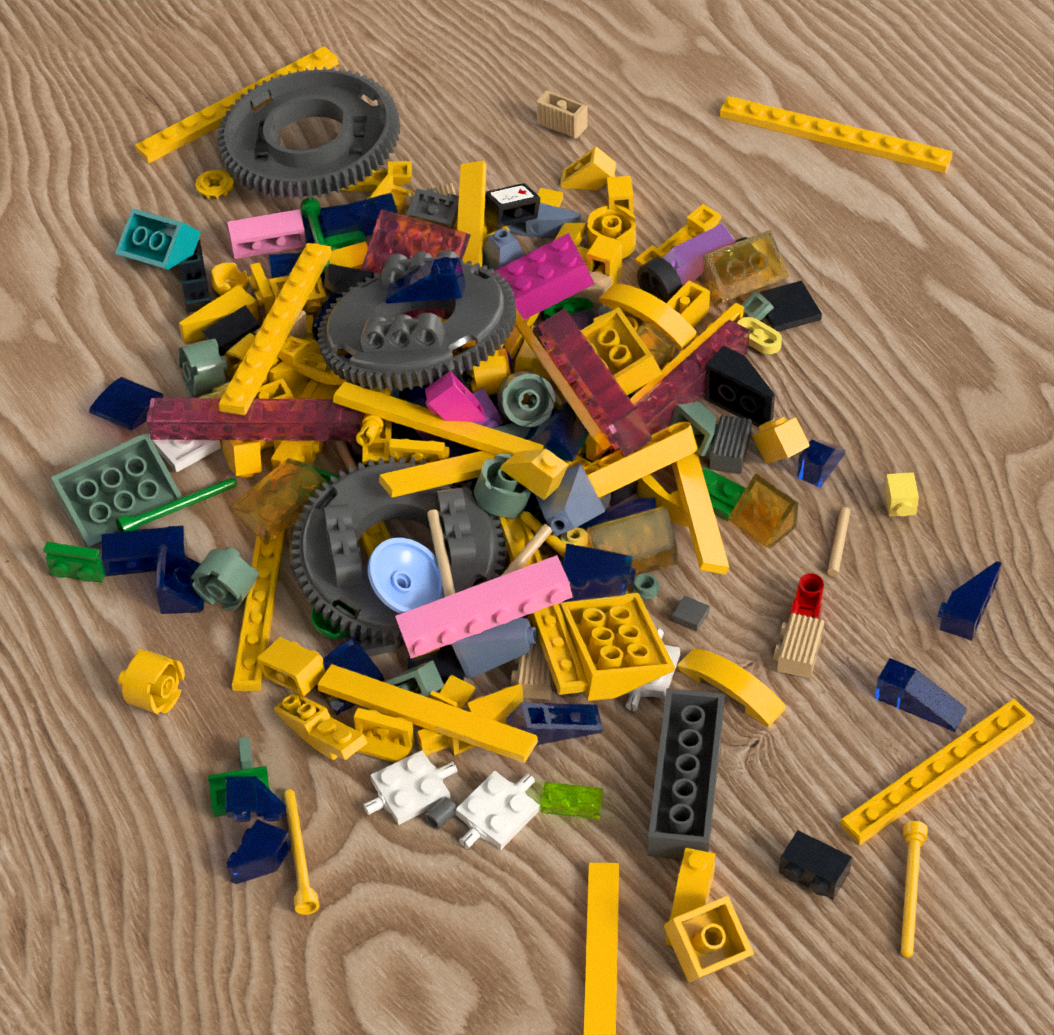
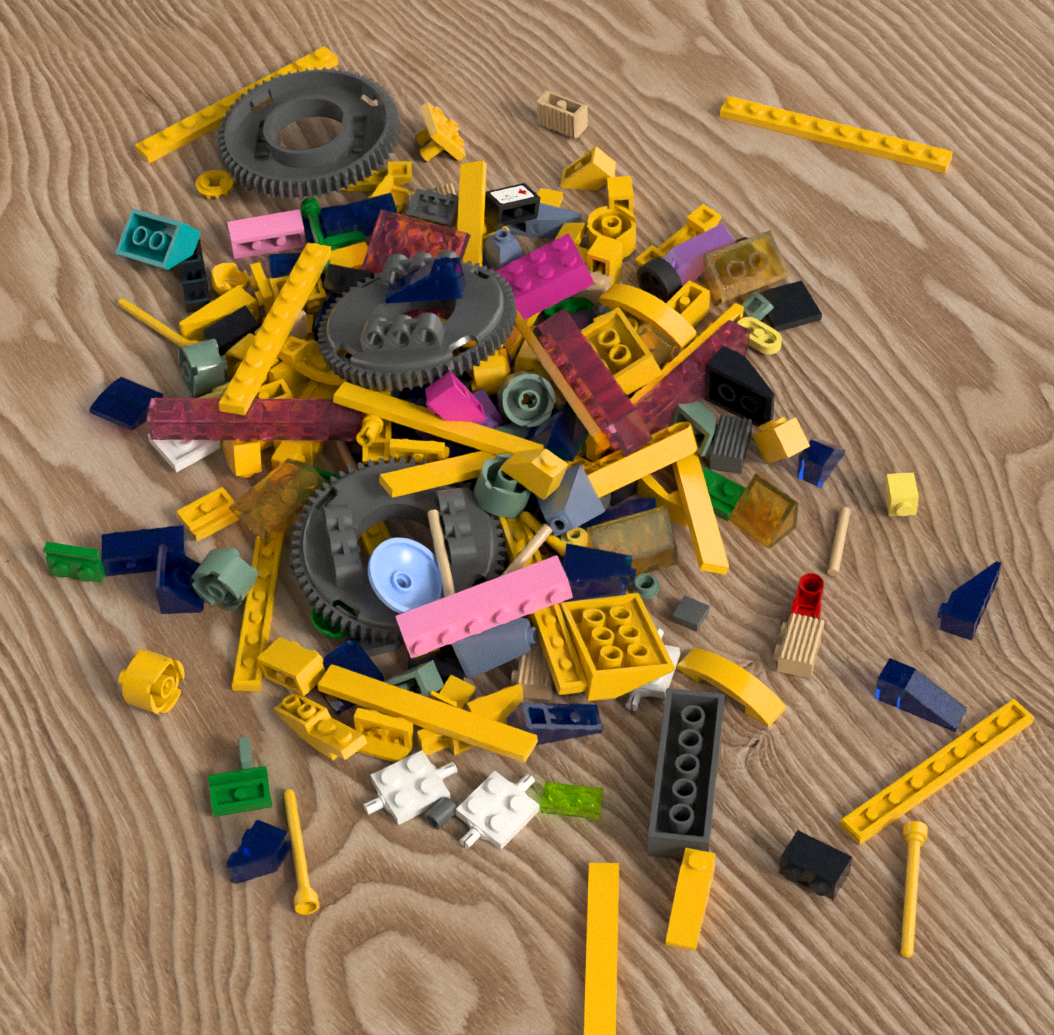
sand green slope [50,432,182,548] -> none
green piece [116,478,237,538] -> none
clear blue slope [226,776,288,822] -> none
yellow brick [663,896,754,983] -> none
none -> yellow piece [118,298,199,347]
none -> yellow plate [176,487,244,542]
none -> yellow plate [414,102,466,162]

